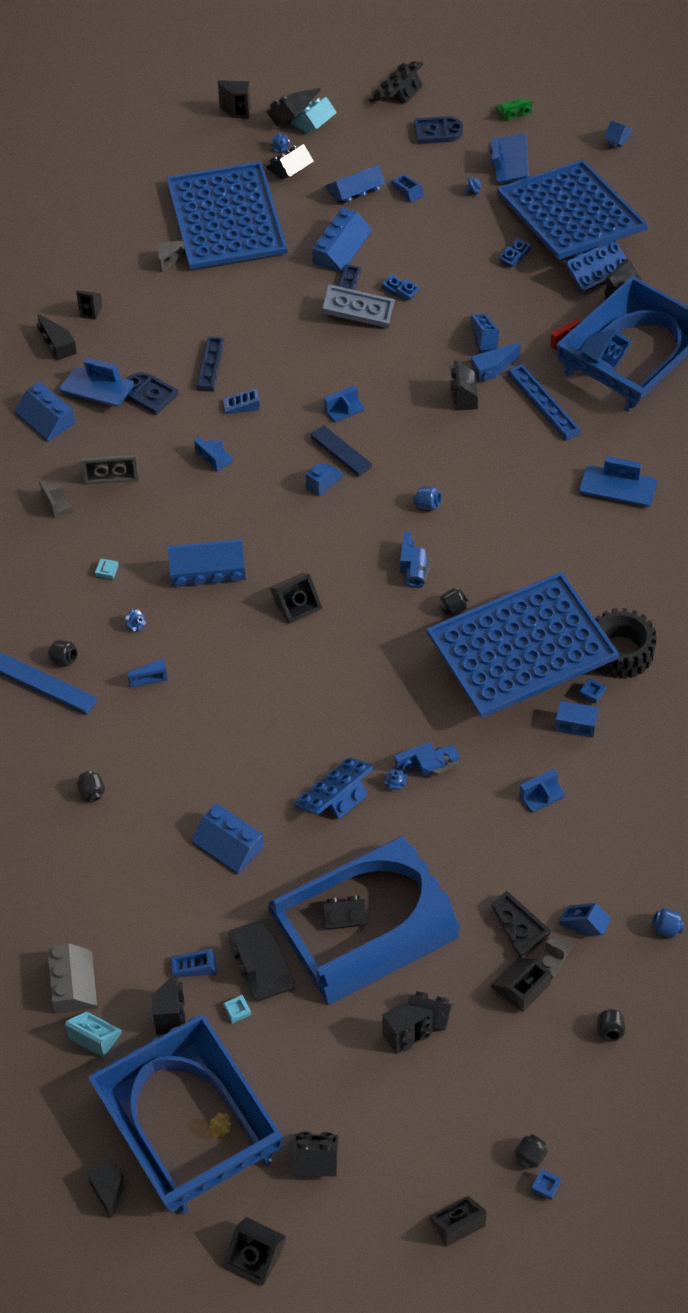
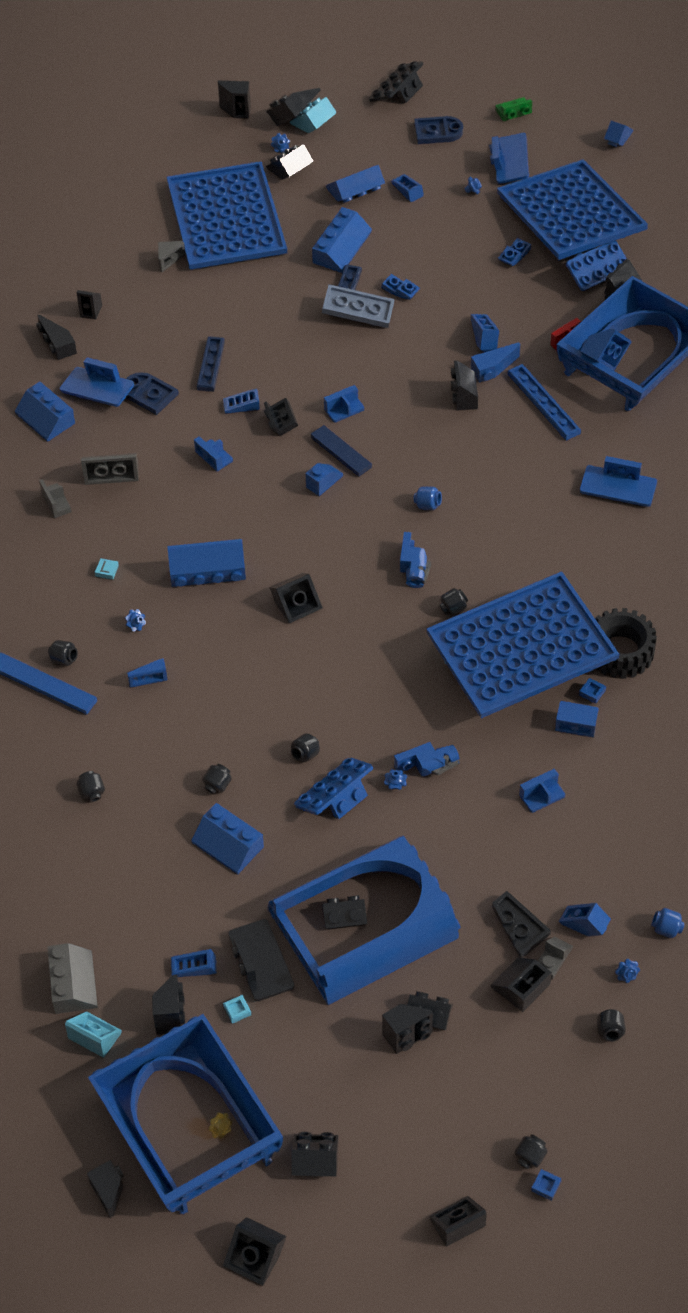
none -> black head [202,763,232,794]
none -> black bracket [264,398,299,436]
none -> black head [291,733,320,762]
none -> blue plant [615,959,640,983]

